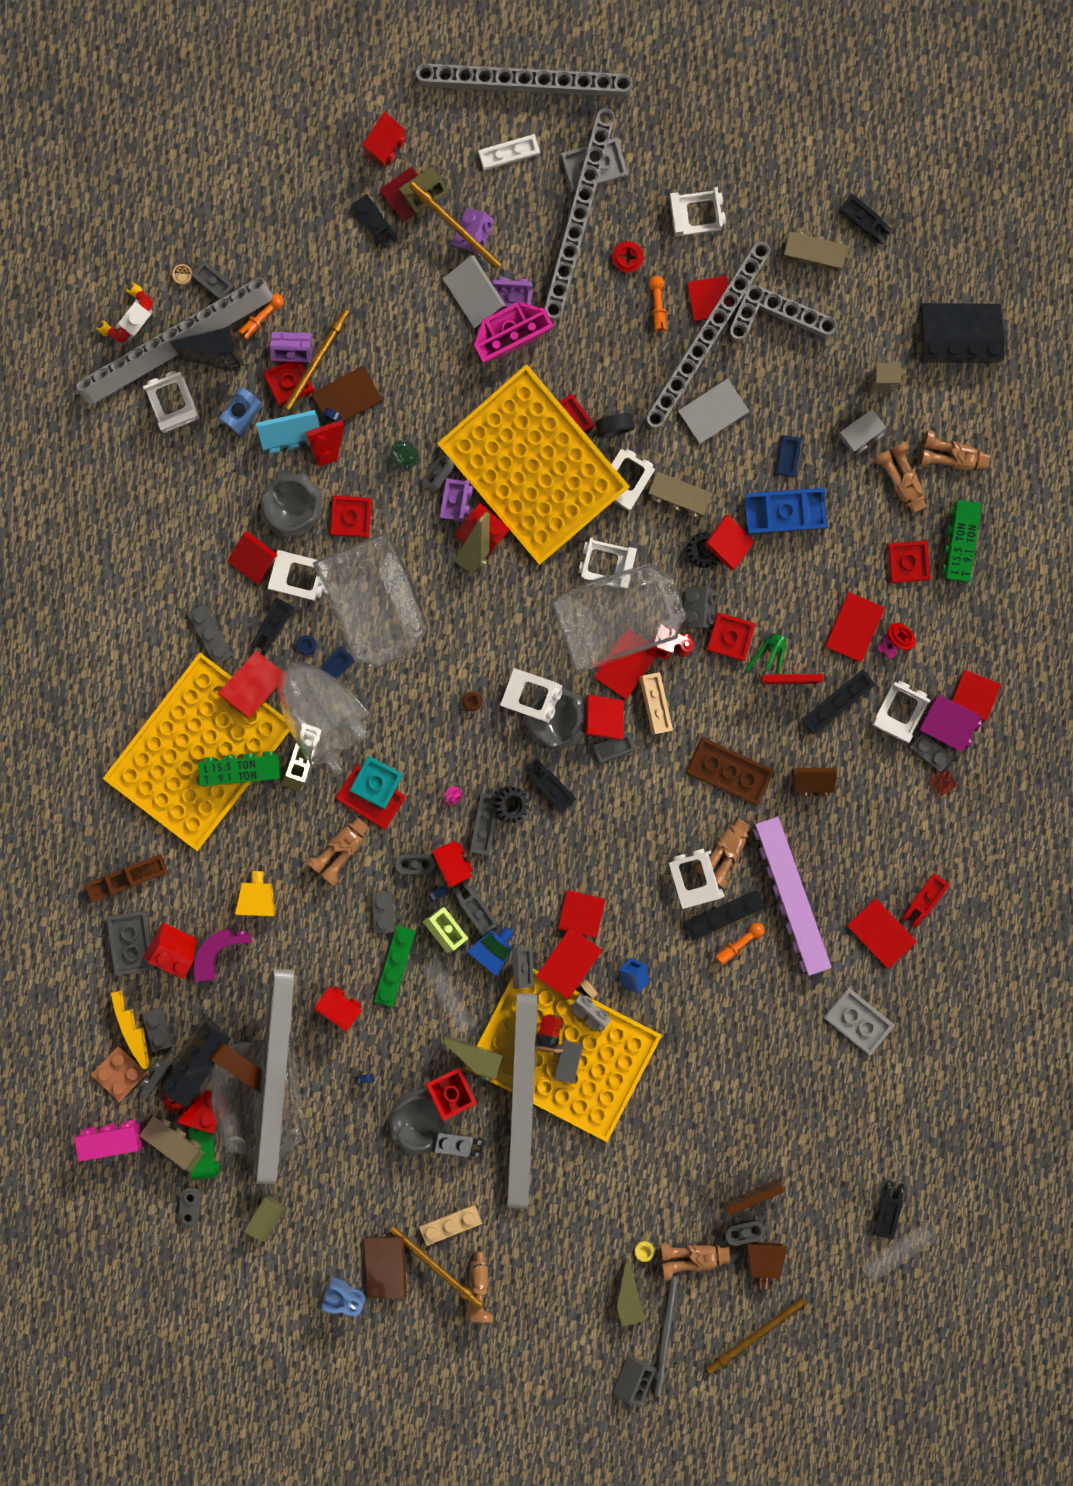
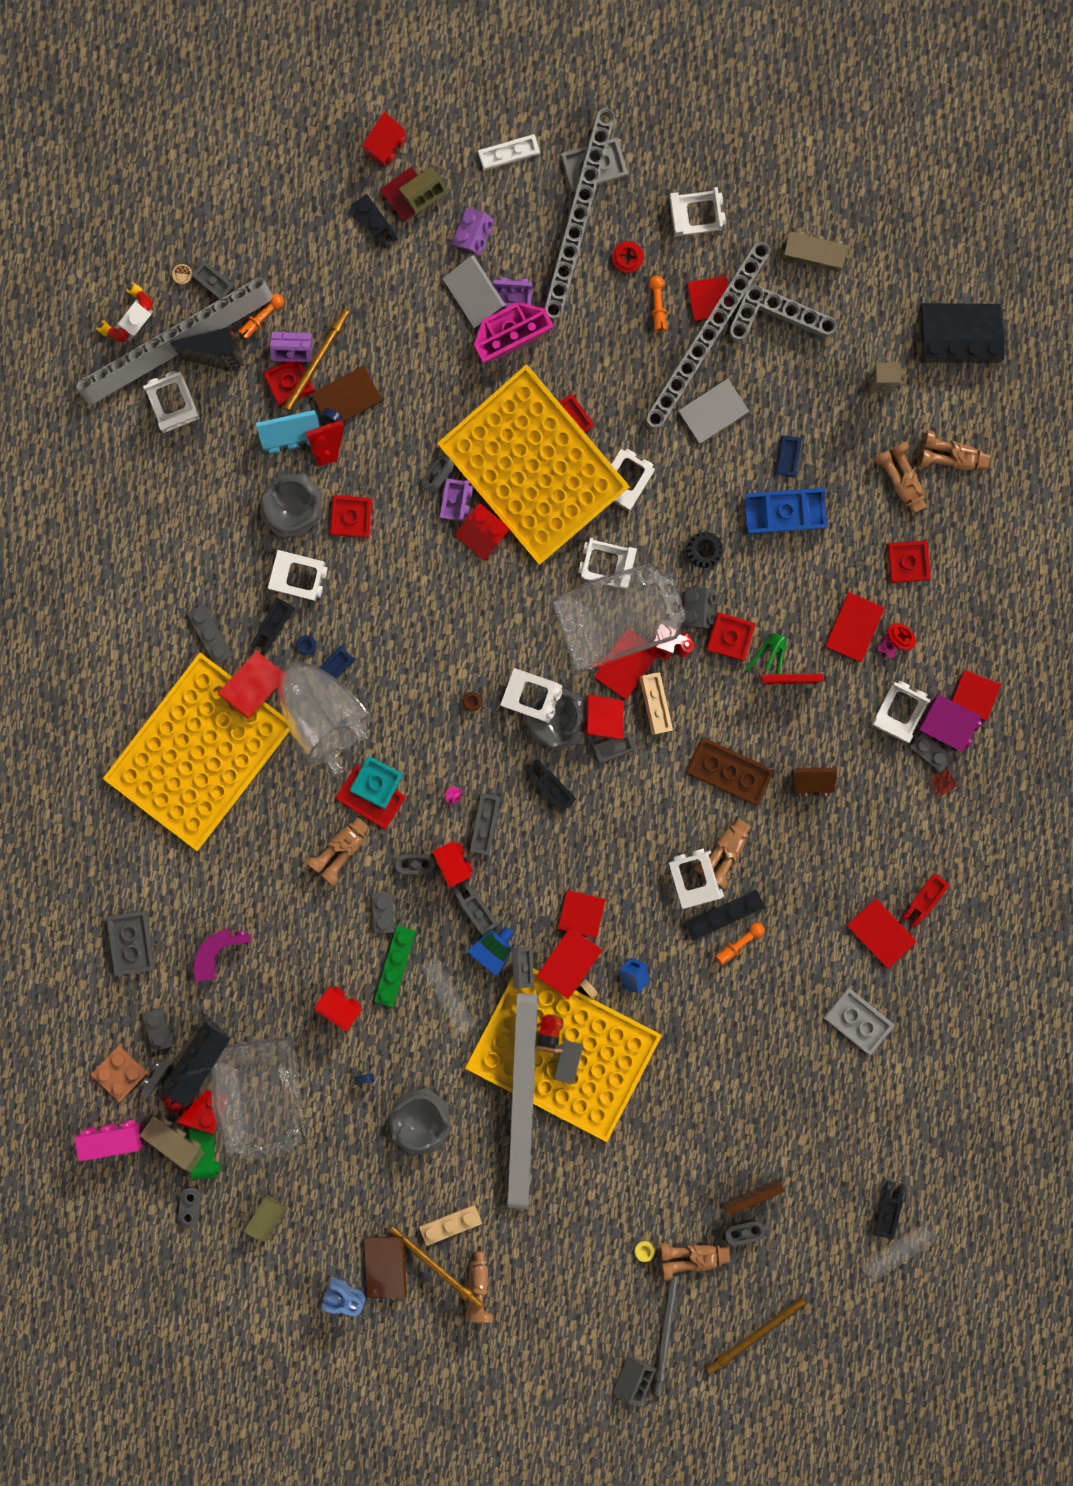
reddish brown slope [84,854,168,903] -> none
yellow slope [111,990,150,1069] -> none
red slope [144,922,197,979] -> none
green brick [198,751,282,787] -> none
reddish brown slope [210,1043,262,1092] -> none
medium blue piece [218,386,262,436] -> none
red tile [227,531,278,585] -> none
yellow torso [235,871,276,916] -> none
light grey beam [253,969,294,1184] -> none
olive slope [281,725,321,791] -> none
clear windscreen [312,532,428,668] -> none
clear green head [390,440,419,471] -> none
pearl gold bar [409,181,502,270] -> none
light grey beam [416,64,632,97] -> none
yellowish green brick [423,907,468,953] -> none
red slope [425,1067,477,1121] -> none
dark blue tile [428,886,449,903] -> none
hinge [432,1131,486,1158] -> none
olive slope [444,1037,503,1081] -> none
olive slope [454,512,490,575] -> none
black tyre [490,786,529,823] -> none
light grey hinge [570,993,611,1032] -> none
black tyre [595,413,635,438] -> none
olive slope [614,1259,645,1327] -> none
dark tan brick [648,471,713,519] -> none
red tile [705,515,755,571] -> none
reddish brown torso [747,1242,787,1289] -> none
lavender brick [752,816,832,976] -> none
black plate [801,669,876,735] -> none
light grey brick [838,409,886,454] -> none
black hinge [839,194,893,244] -> none
green brick [941,500,982,583] -> none

